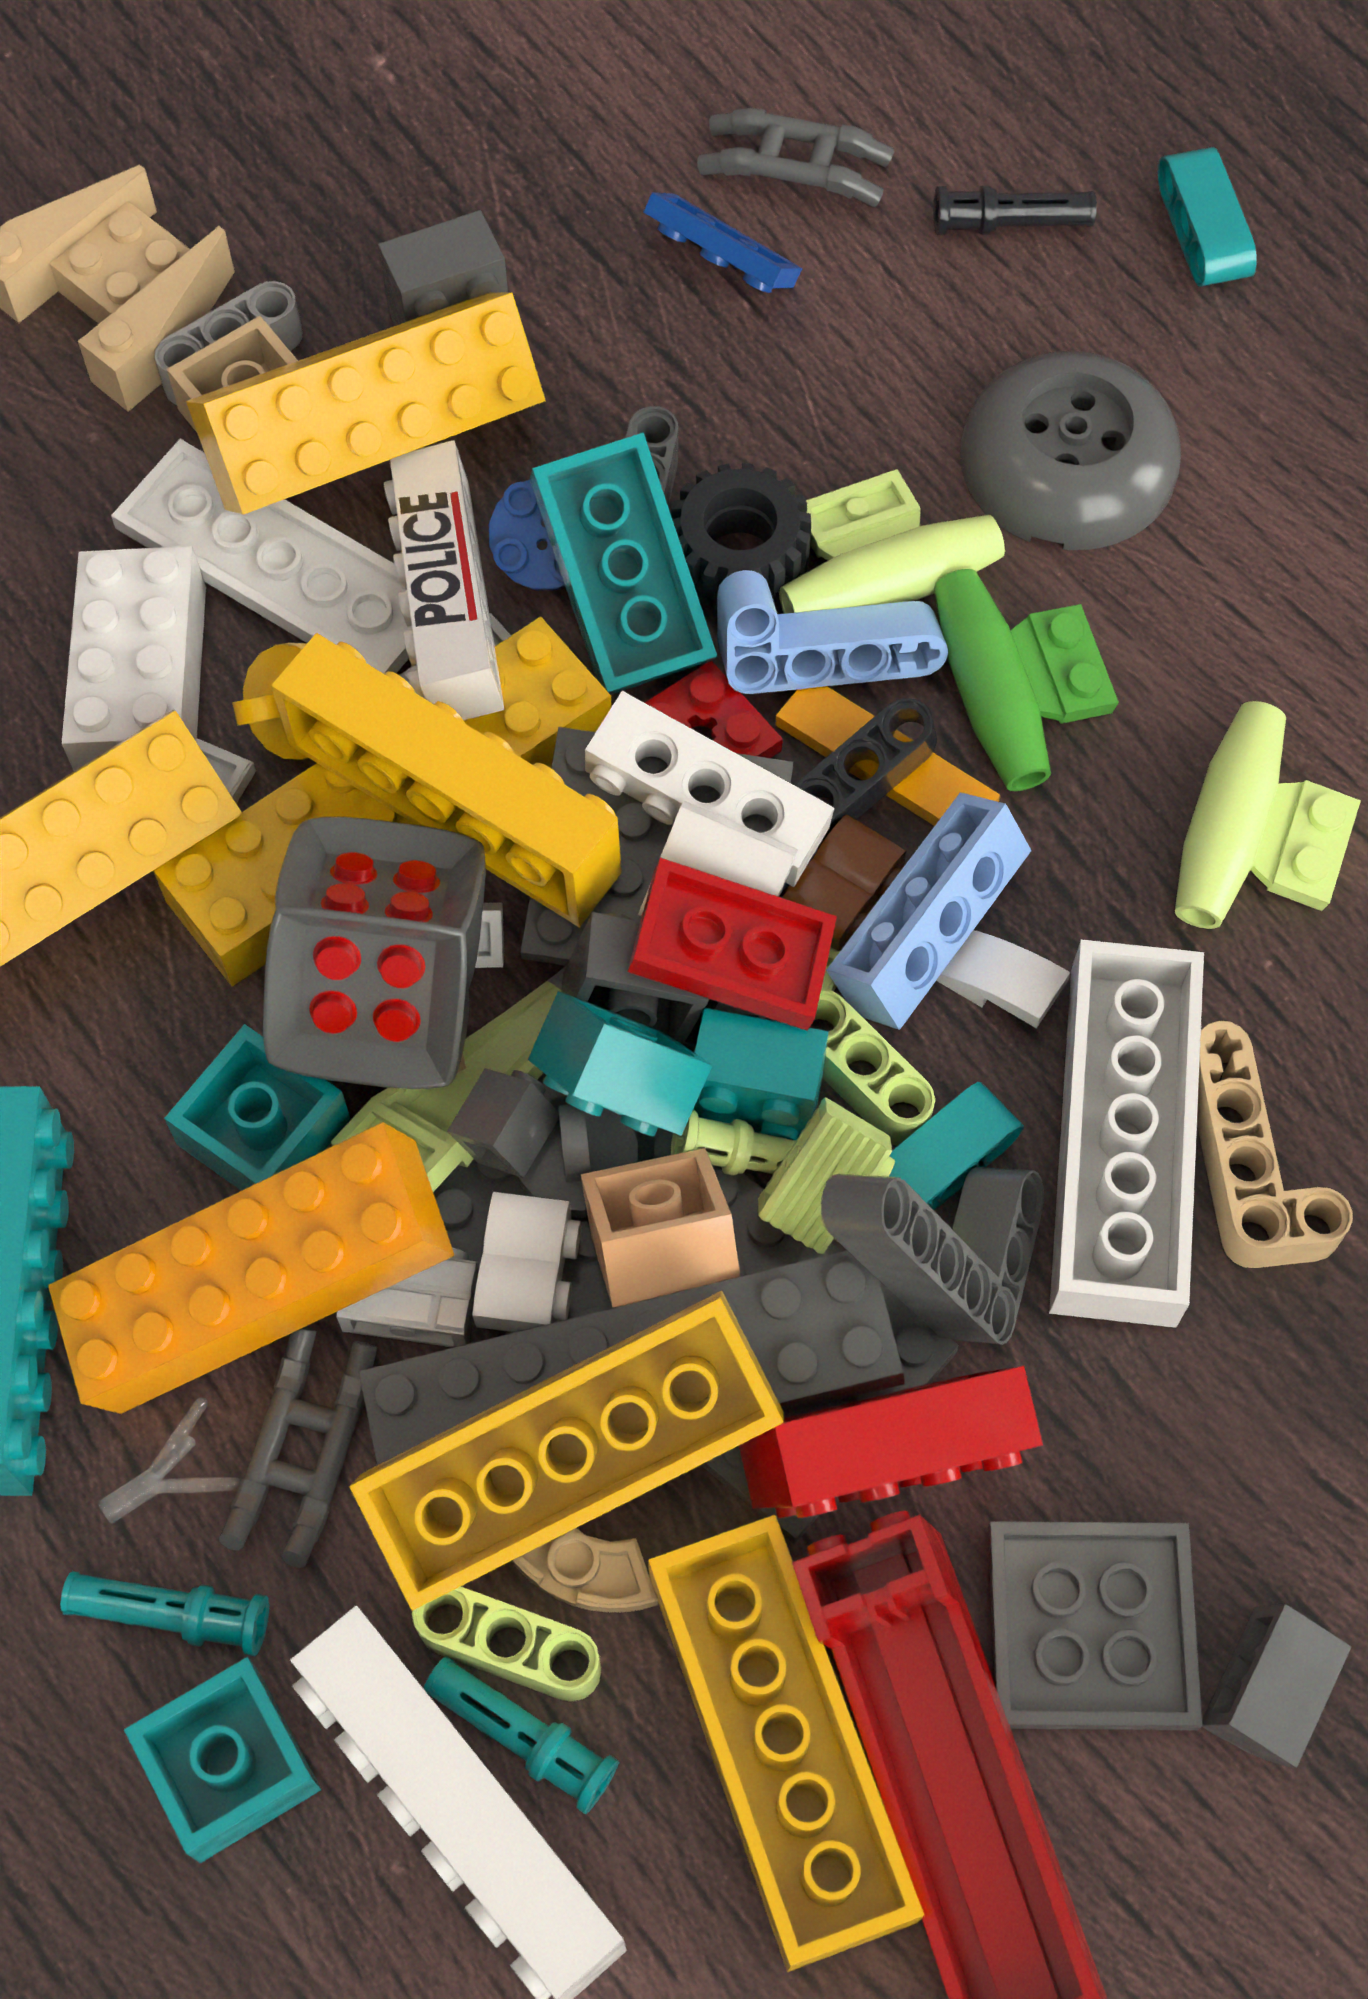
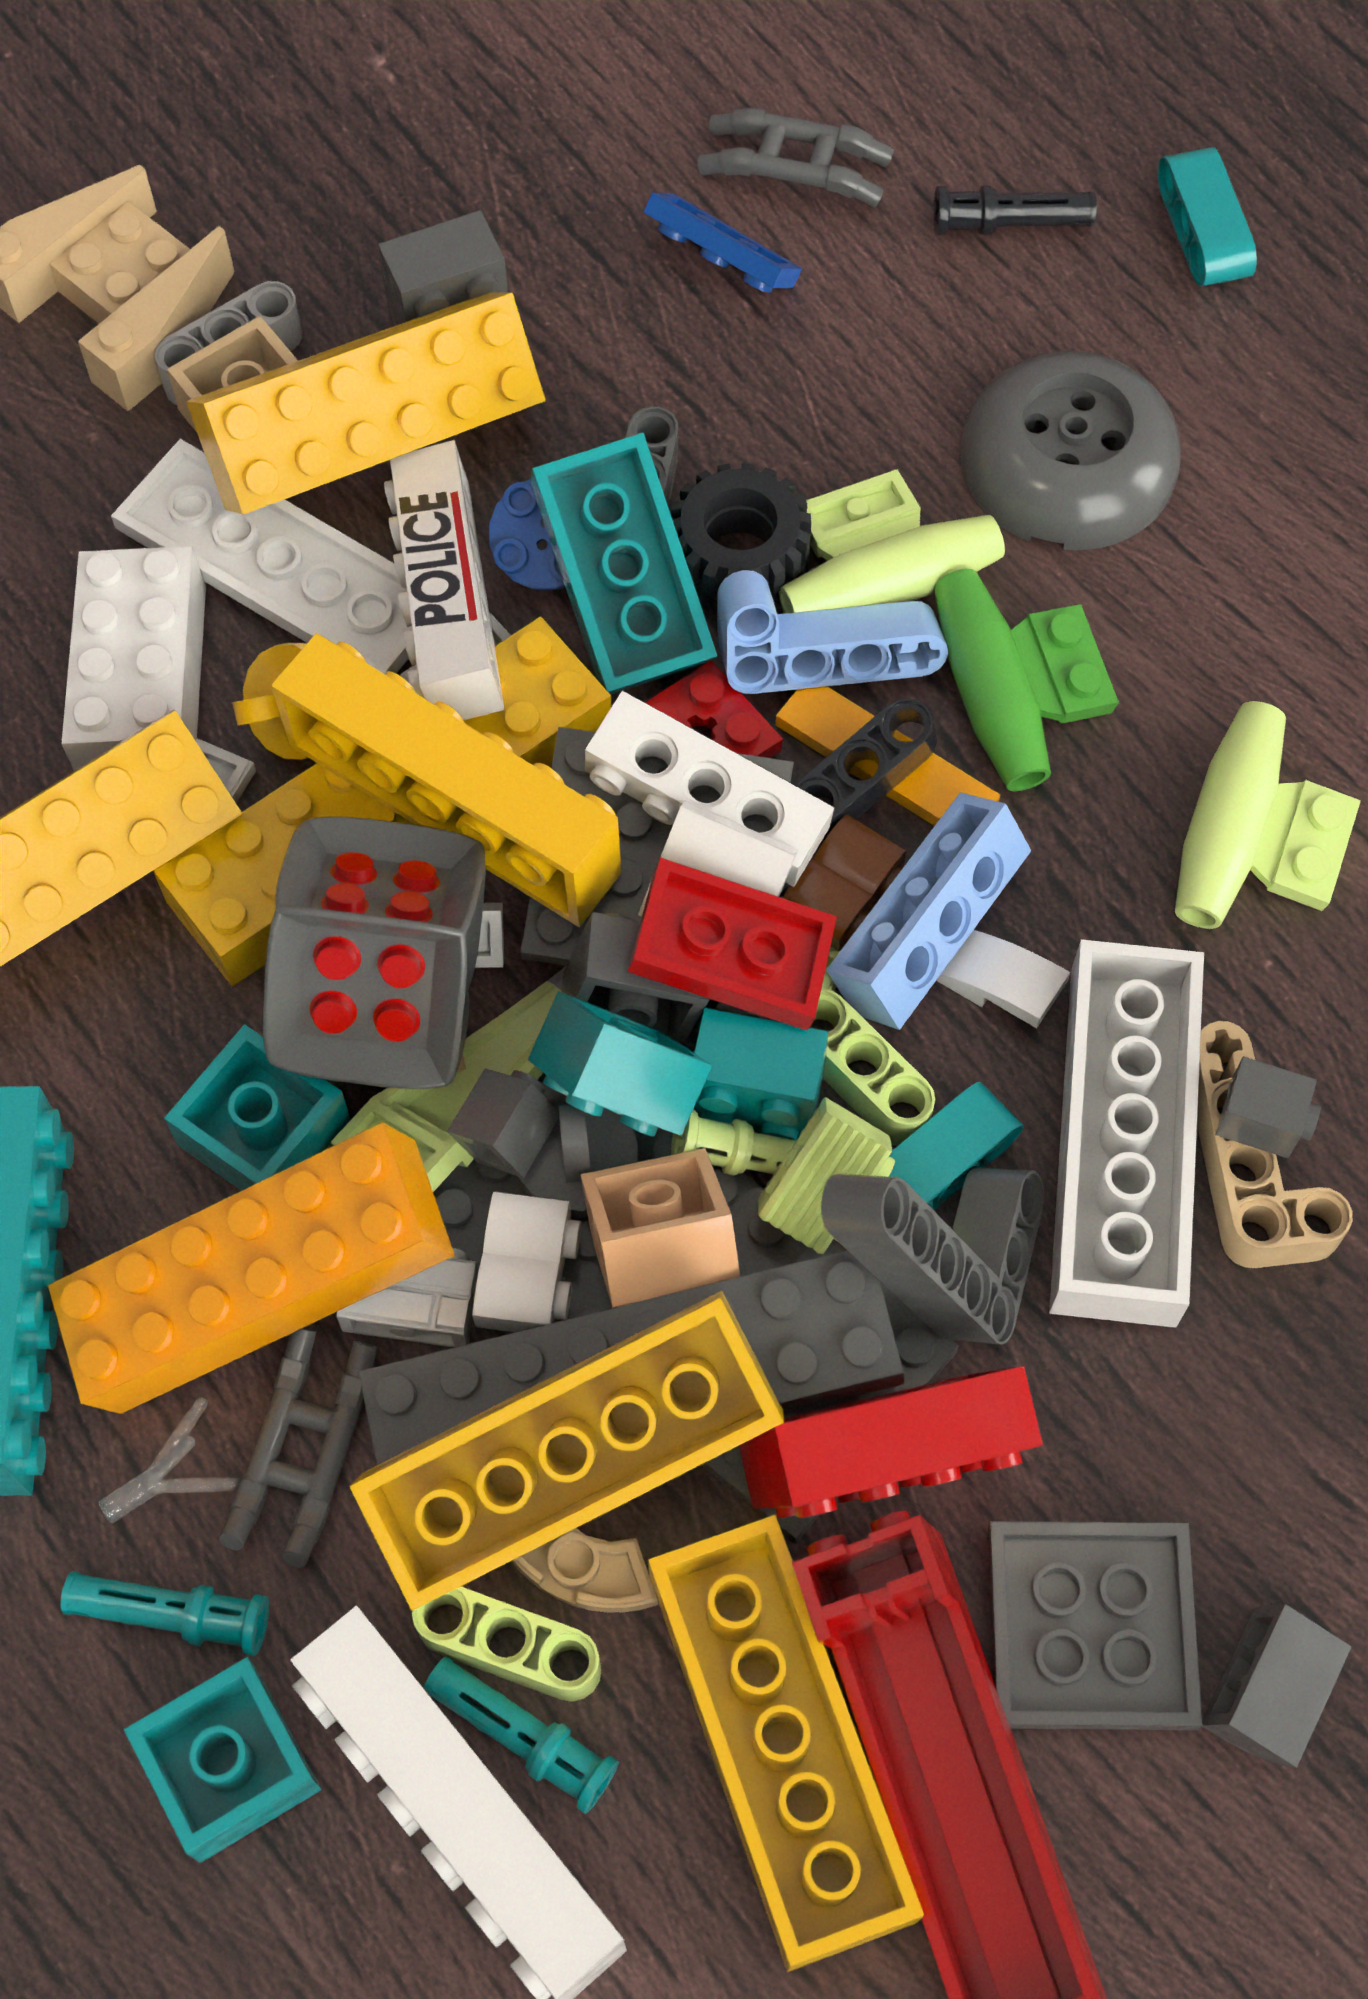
none -> dark grey brick [1215,1056,1321,1158]

